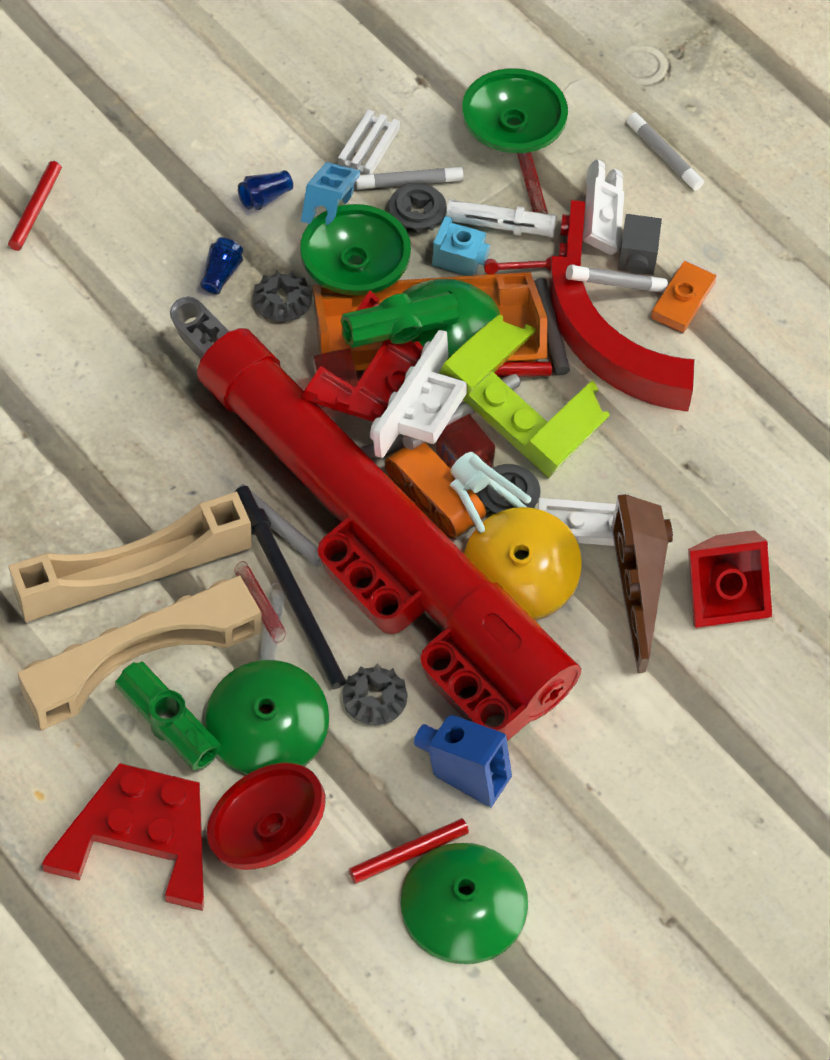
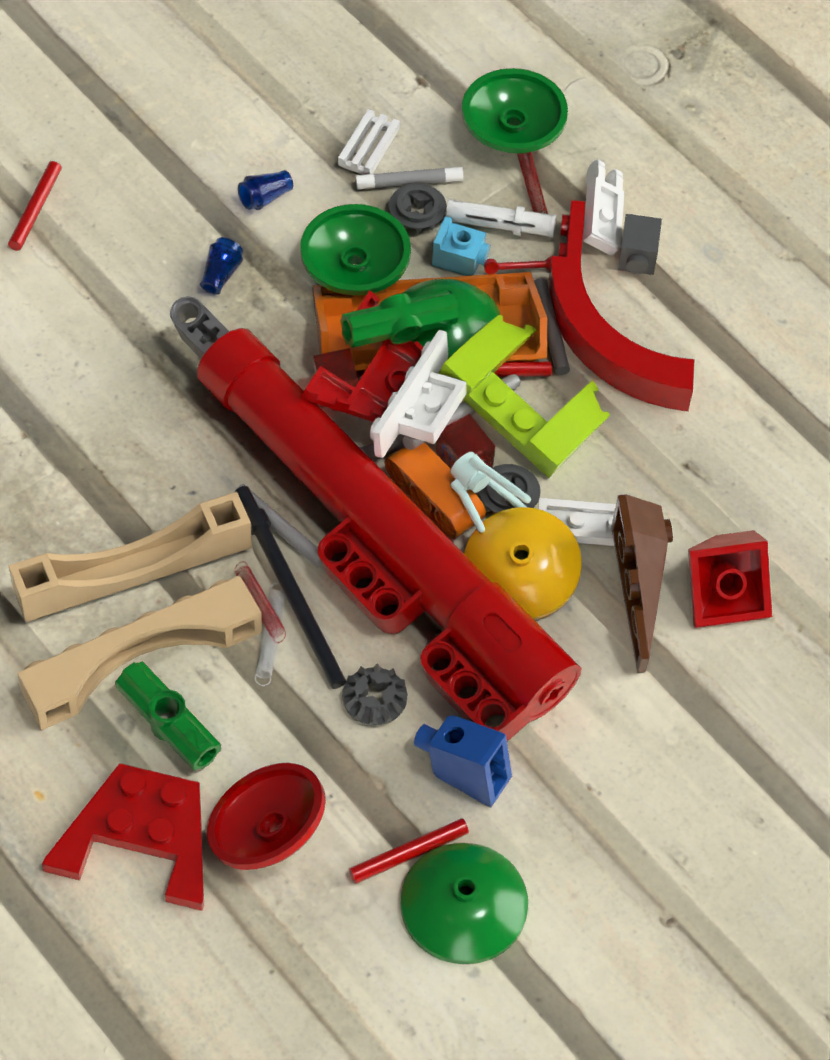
green dish [206,660,329,775] -> none
dark grey gear [253,270,312,321] -> none
dark azure hinge [301,162,360,225] -> none
light grey bar [566,265,668,293] -> none
light grey bar [627,112,704,191] -> none
orange plate [651,261,717,333] -> none

